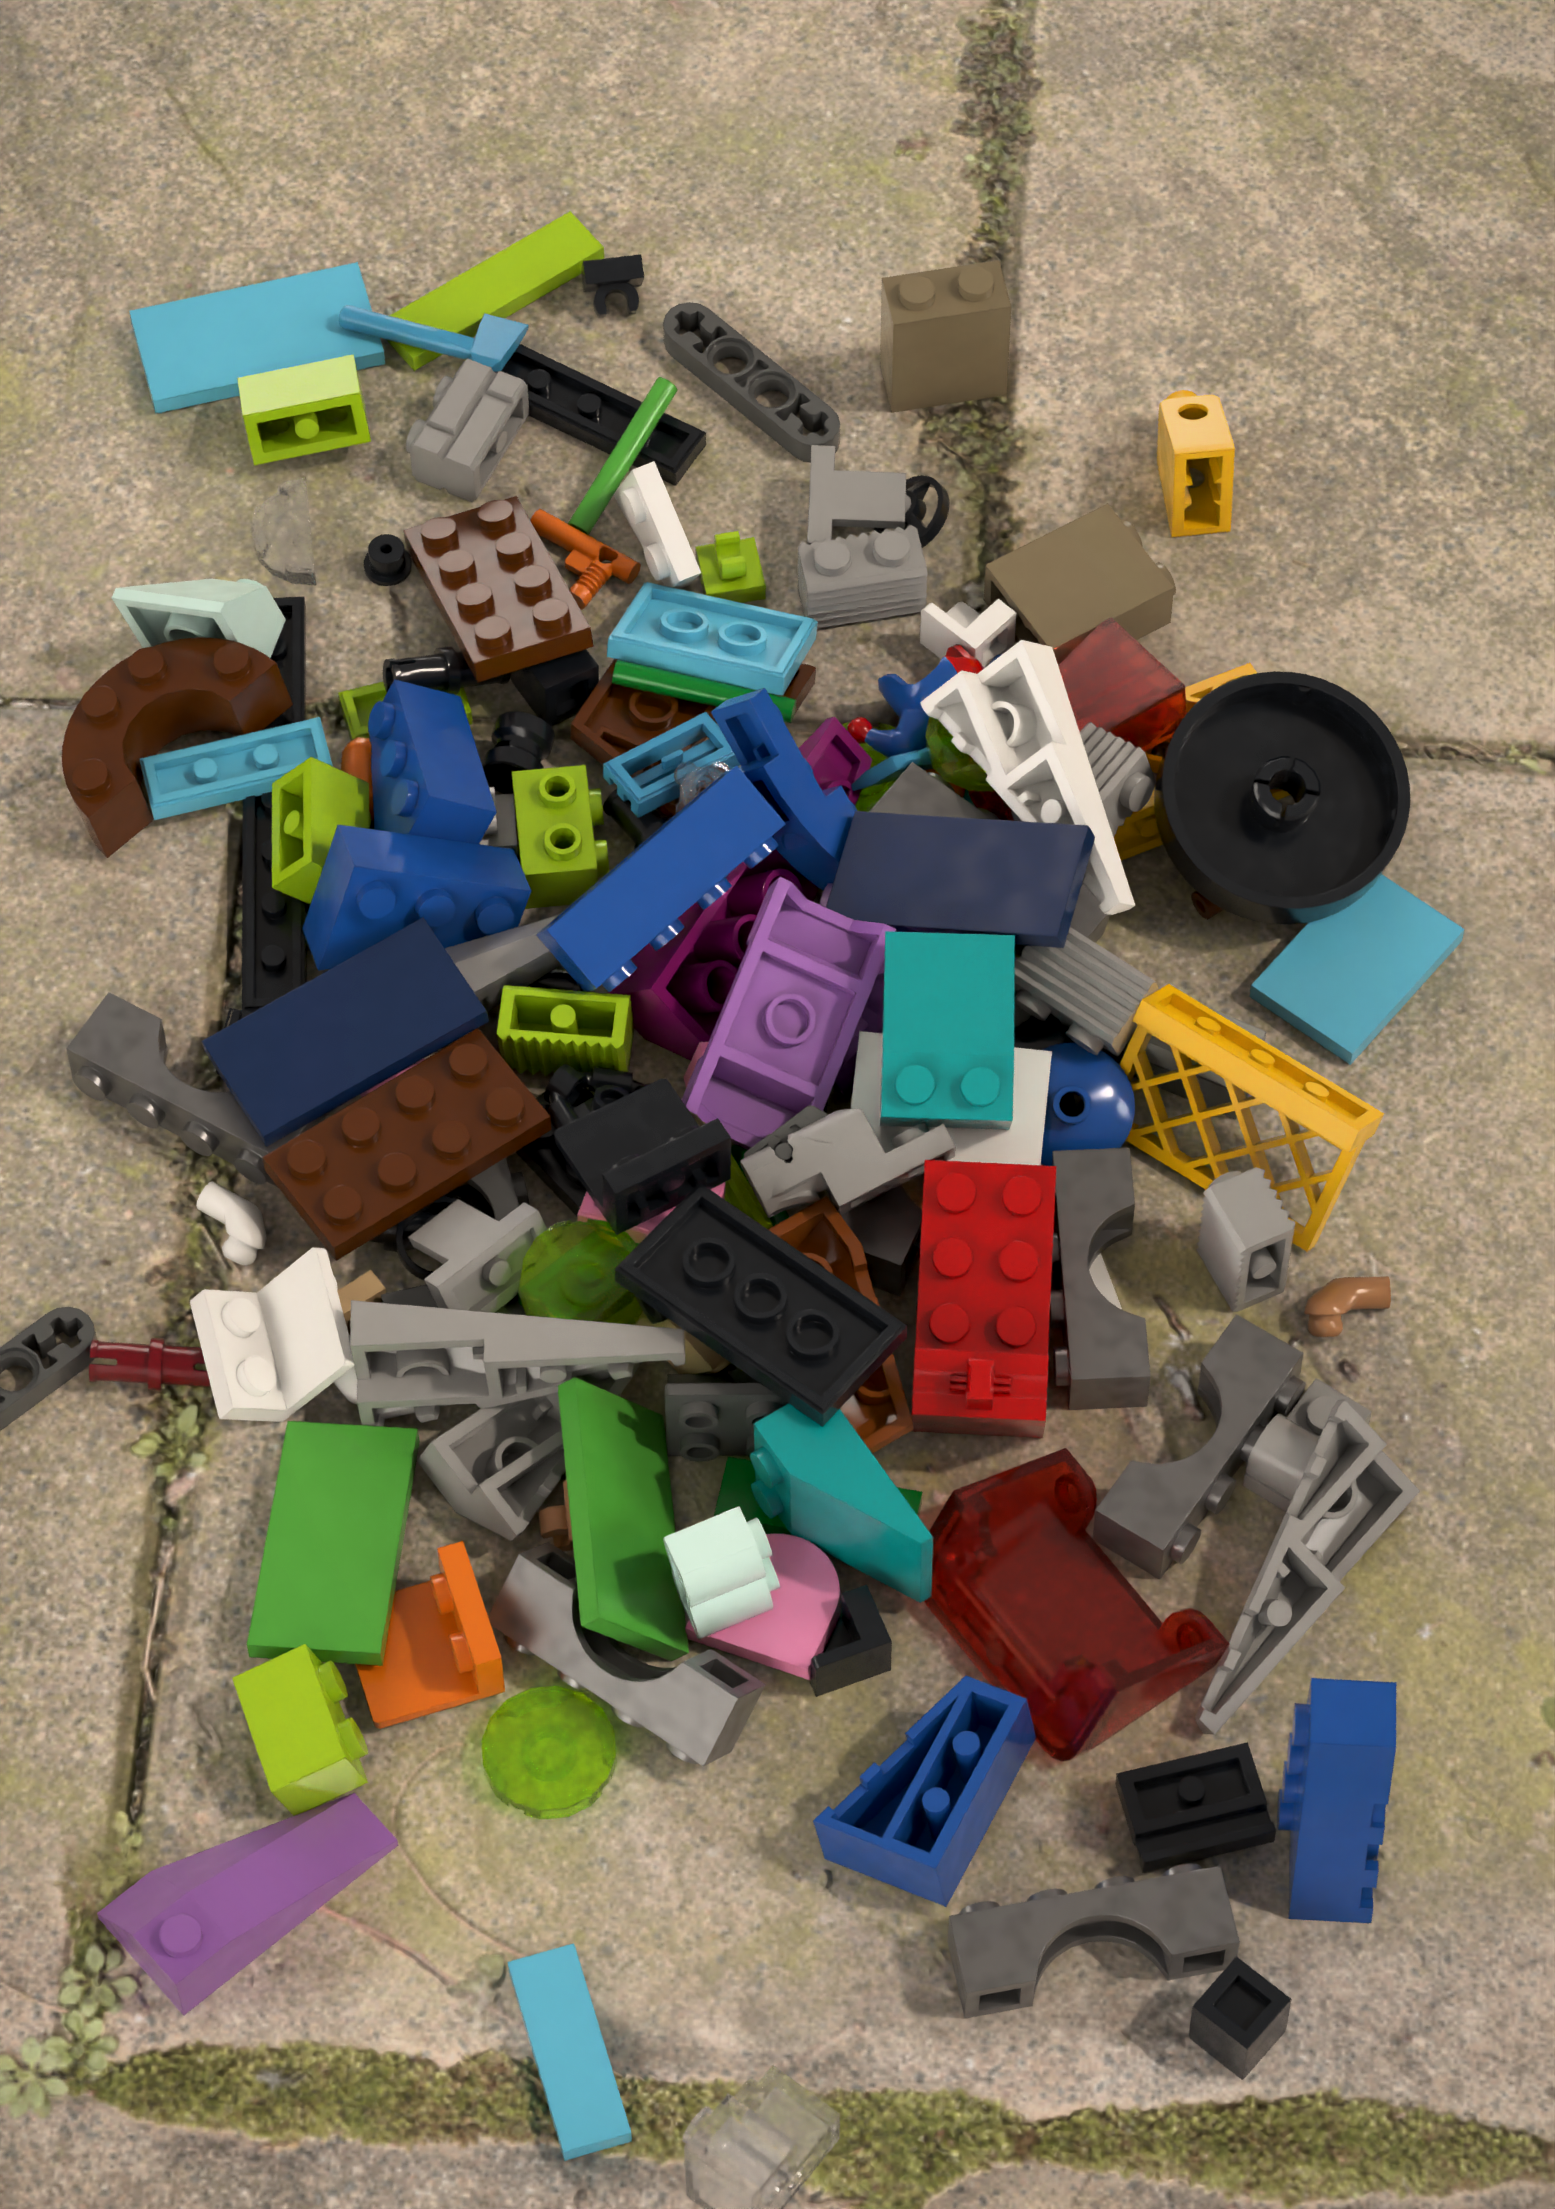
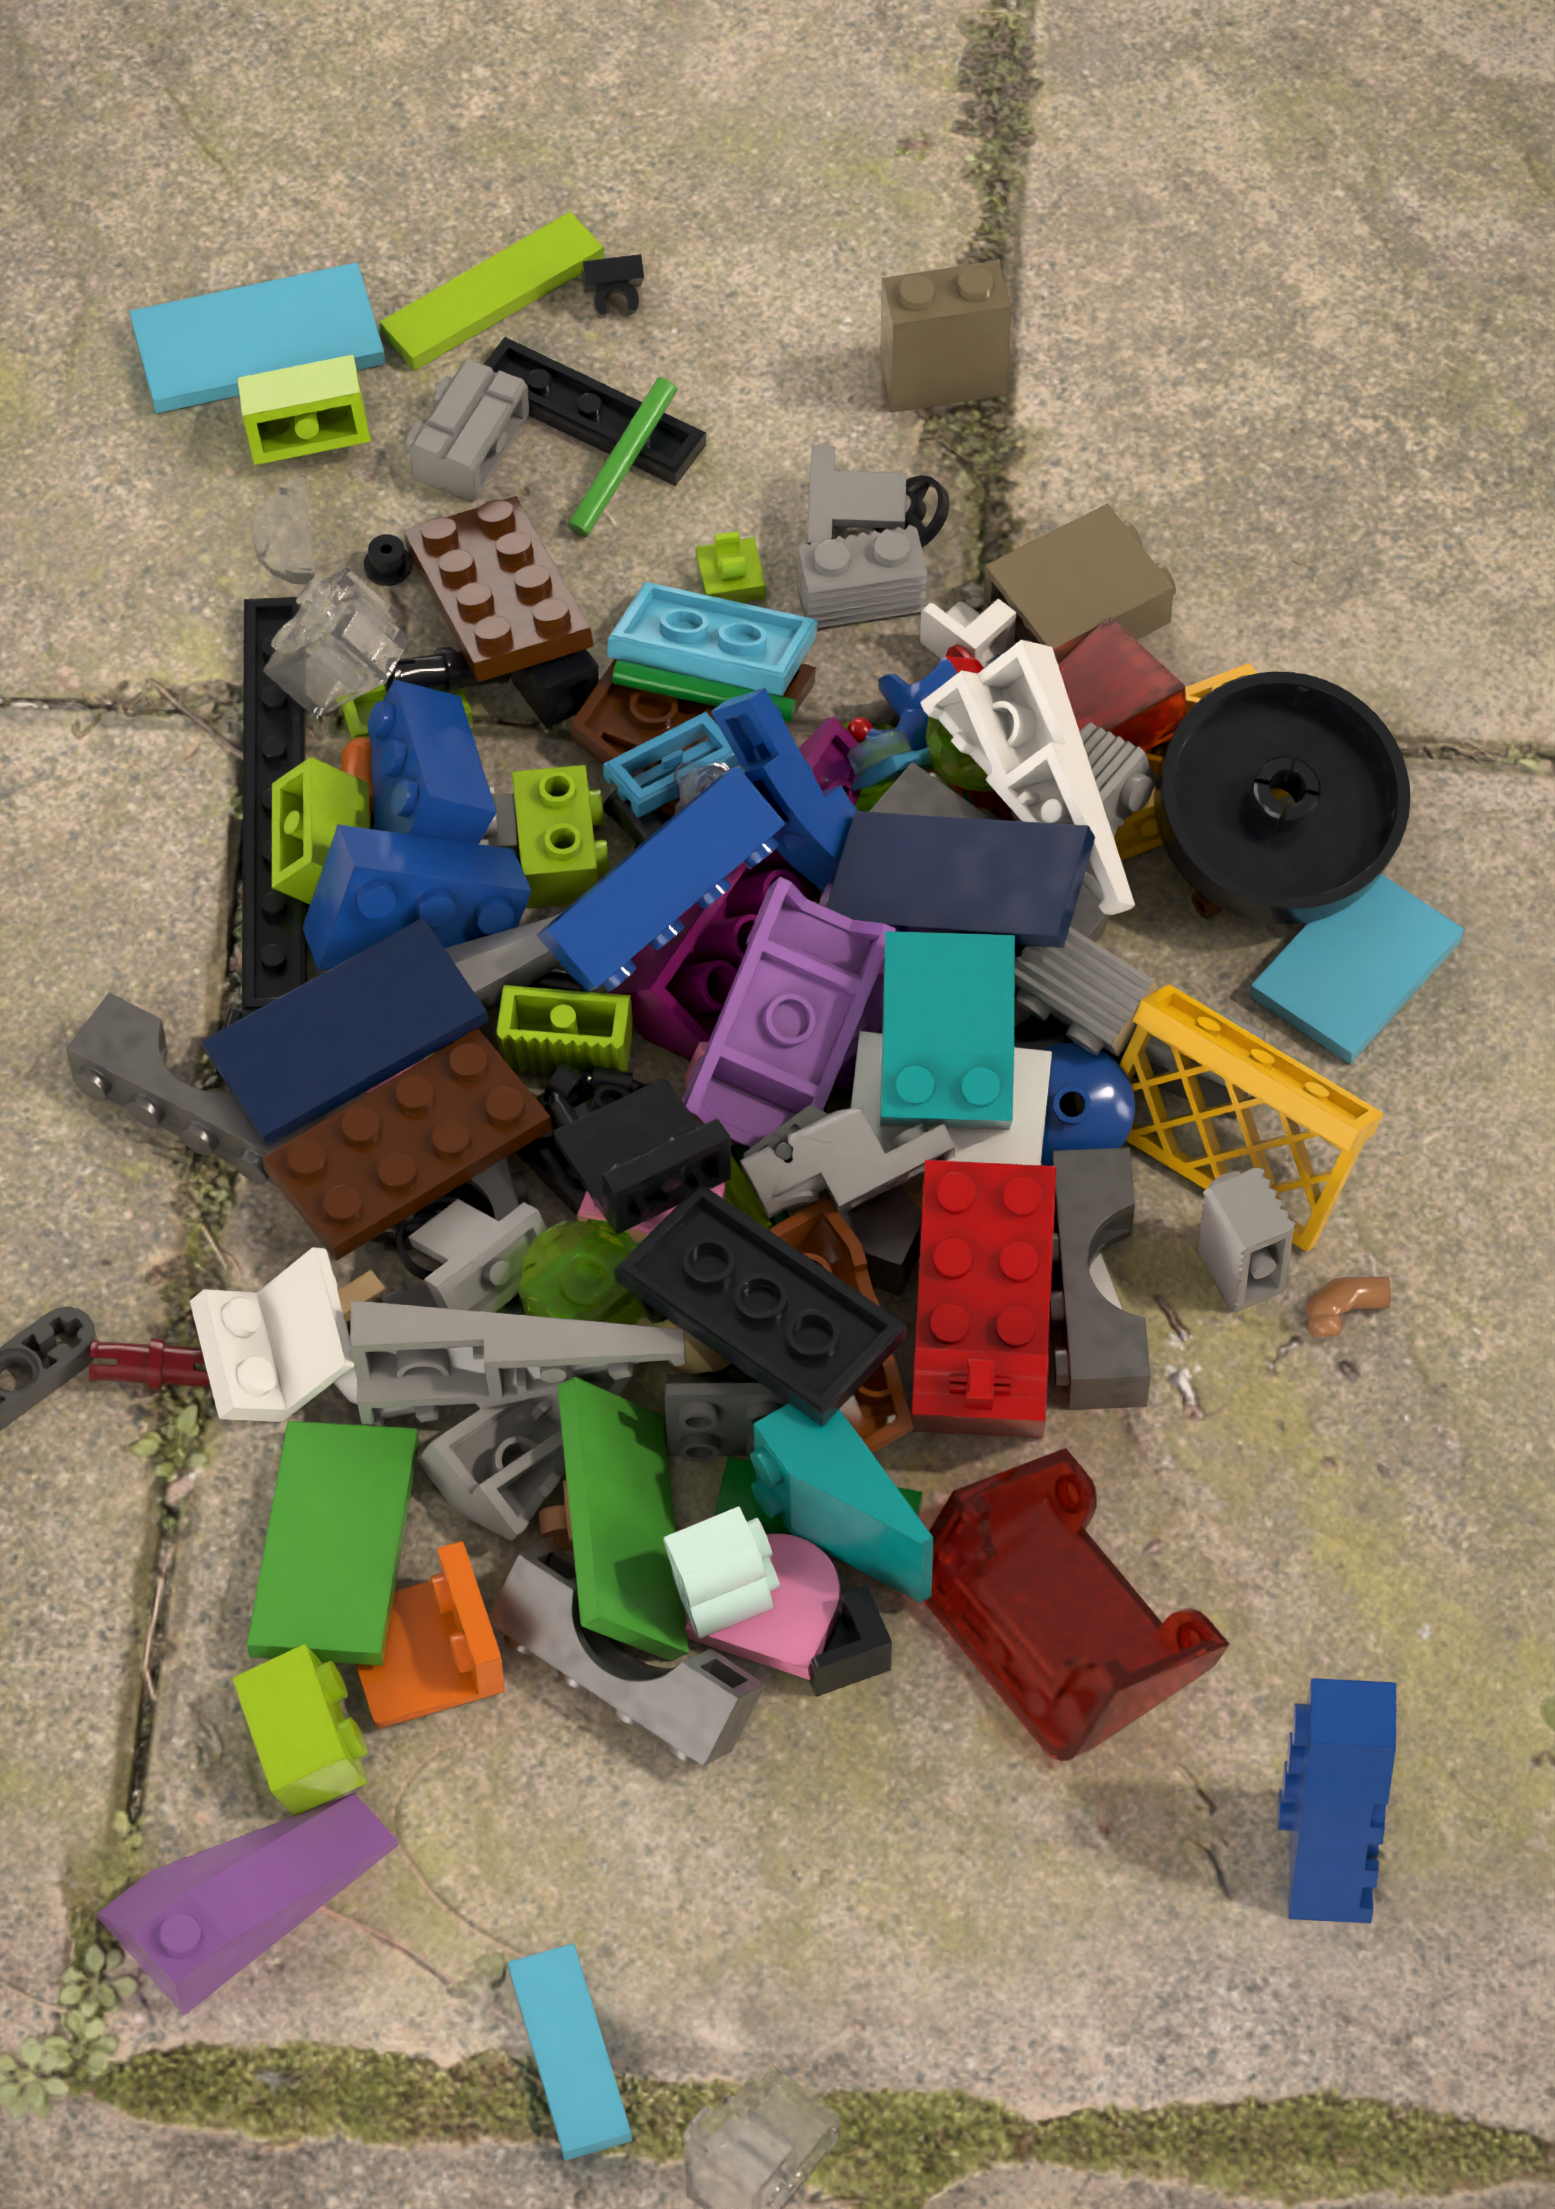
reddish brown brick [62,638,293,858] -> none
light aqua slope [112,579,286,658] -> none
medium azure tile [139,717,333,820] -> none
white arm [196,1181,267,1266] -> none
dark azure piece [339,305,529,372] -> none
clear neon green tile [481,1686,617,1819] -> none
black wheel [482,711,555,794] -> none
orange hose [530,509,641,610] -> none
white wing [614,462,701,589] -> none
dark grey beam [663,302,840,463] -> none
blue wedge [813,1676,1036,1907] -> none
flat silver arch [948,1864,1240,2019] -> none
flat silver arch [1092,1314,1306,1579] -> none
black plate [1115,1742,1276,1873] -> none
yellow torso [1157,390,1235,537] -> none
black panel [1189,1956,1292,2080] -> none
light grey wedge [1194,1400,1420,1735] -> none
light grey plate [1243,1378,1372,1512] -> none
none -> clear brick [263,566,411,718]
none -> clear light blue tile [847,730,912,777]

